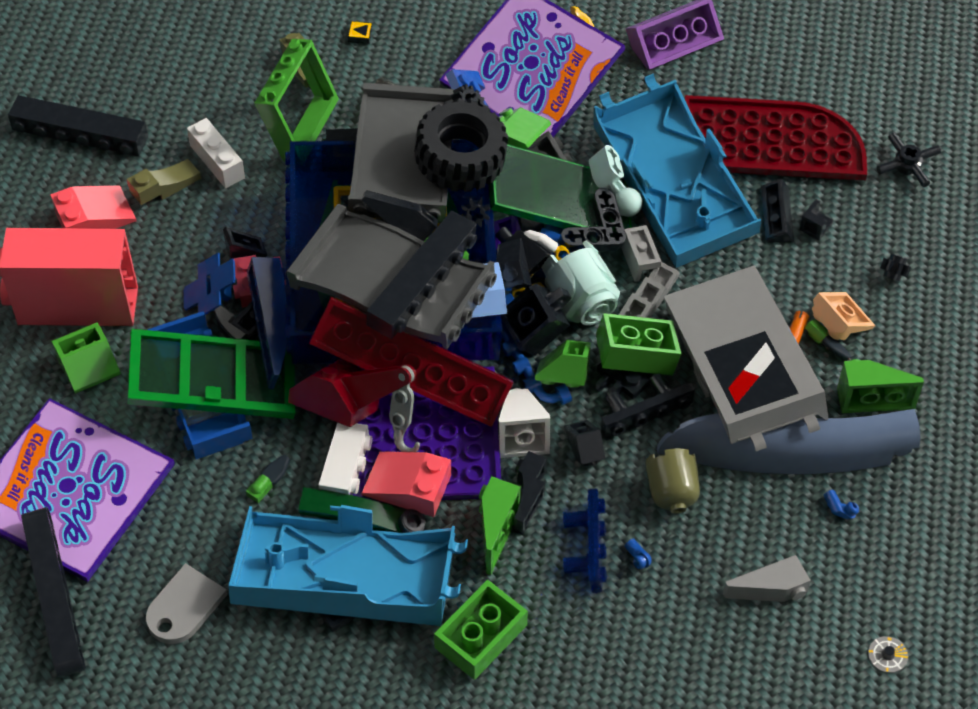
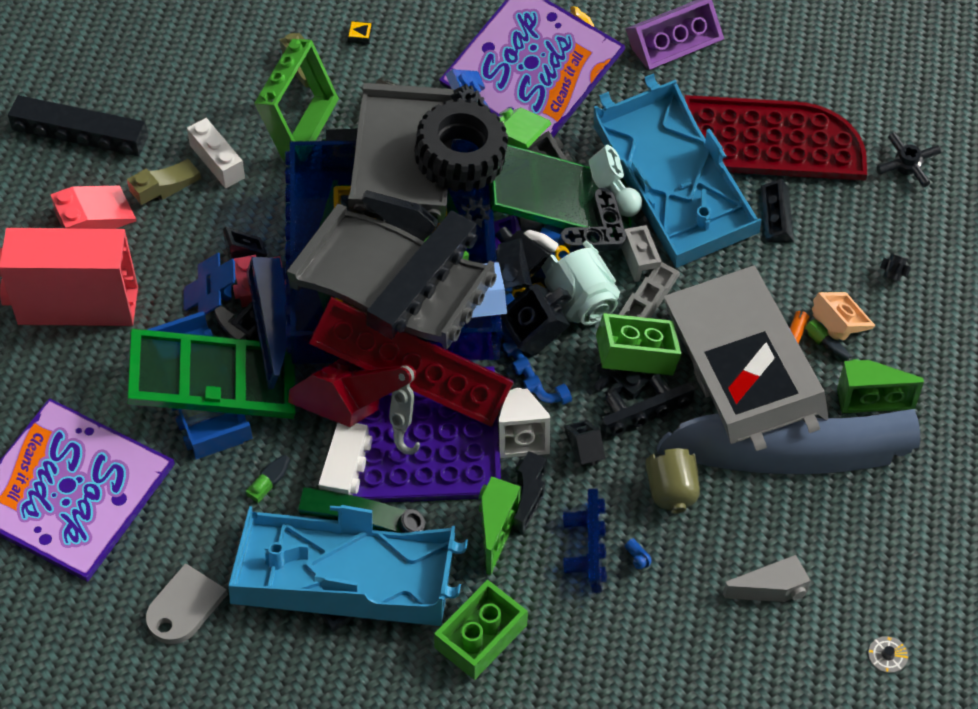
black beam [21,507,86,678] -> none
bright green slope [52,322,121,394] -> none
coral slope [362,452,451,517] -> none
bright green slope [535,340,591,388] -> none
black panel [799,199,833,241] -> none
blue arm [823,490,859,520] -> none

